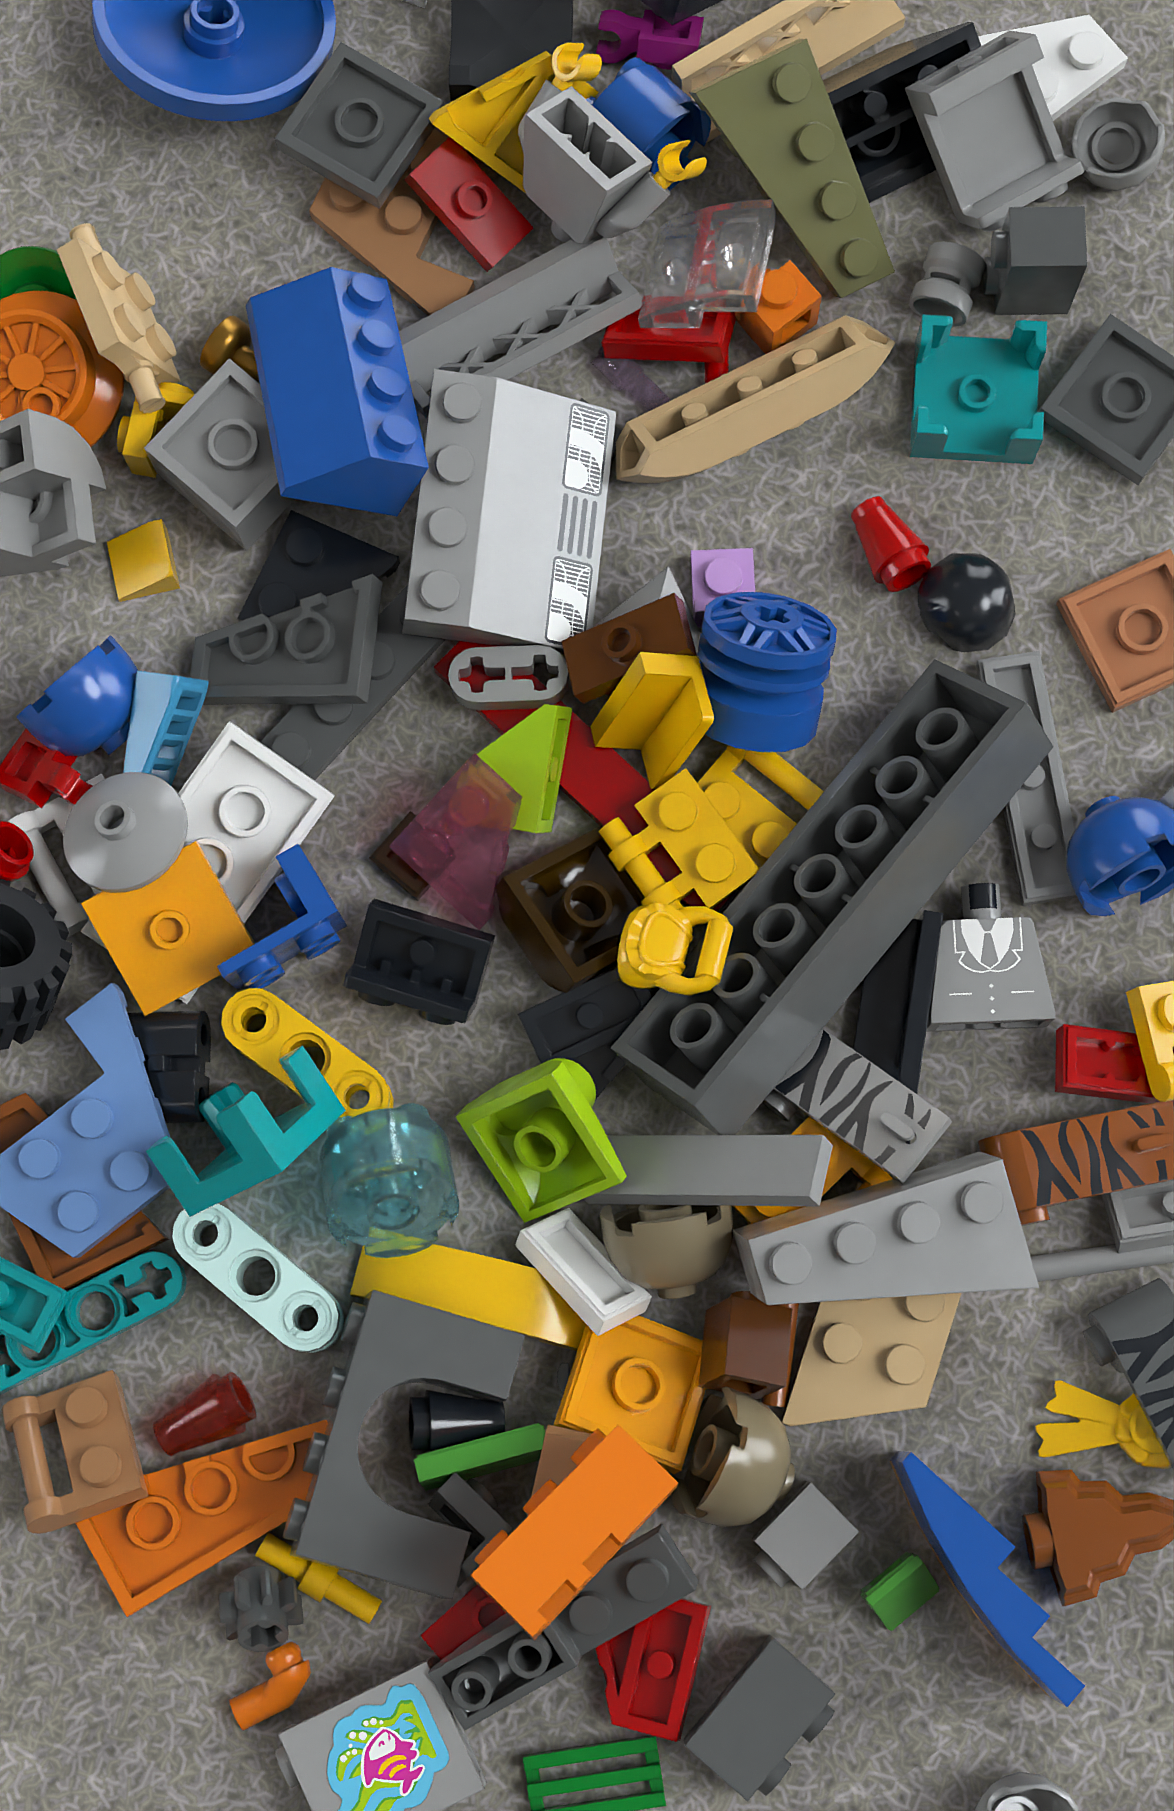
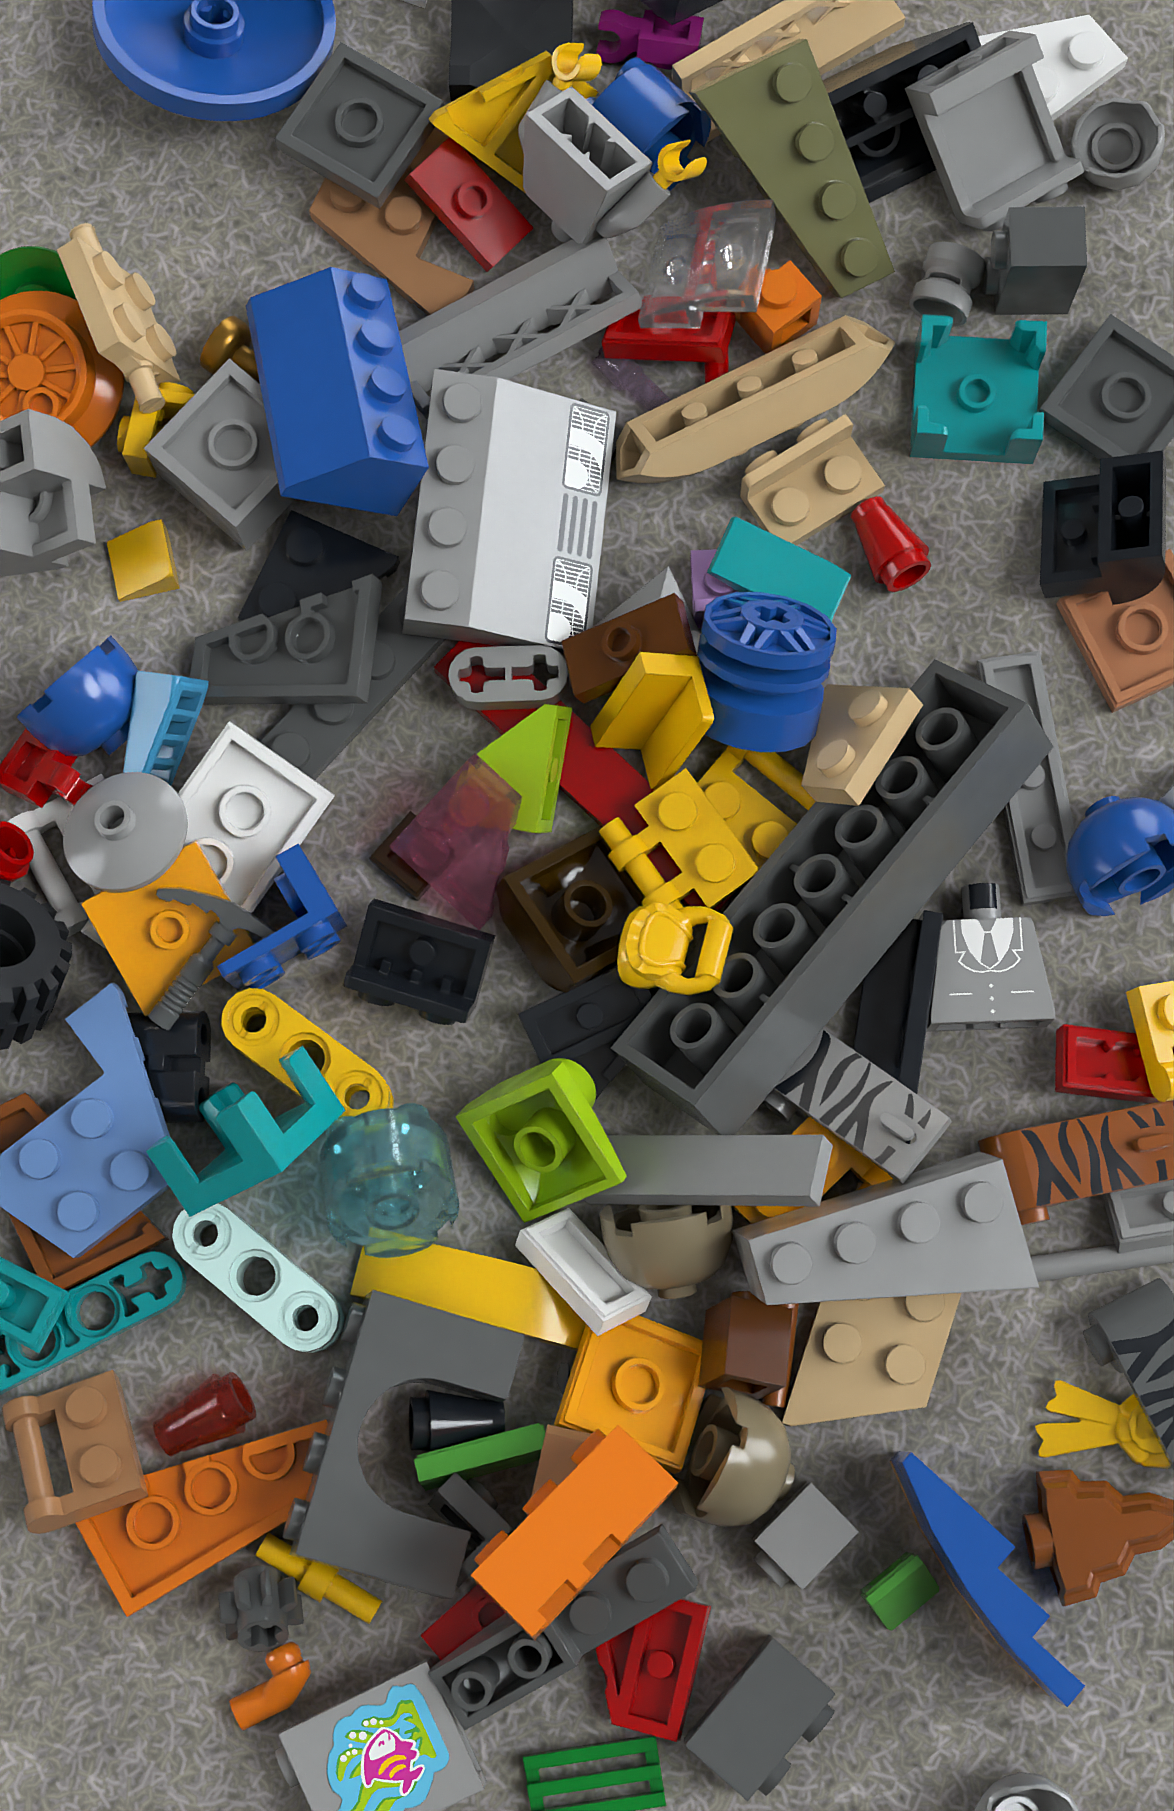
black hair [918,553,1016,652] -> none
none -> dark grey piece [148,887,277,1031]
none -> teal slope [707,516,851,622]
none -> tan bracket [740,414,885,546]
none -> tan wing [801,684,923,806]
none -> black brick [1040,450,1166,605]

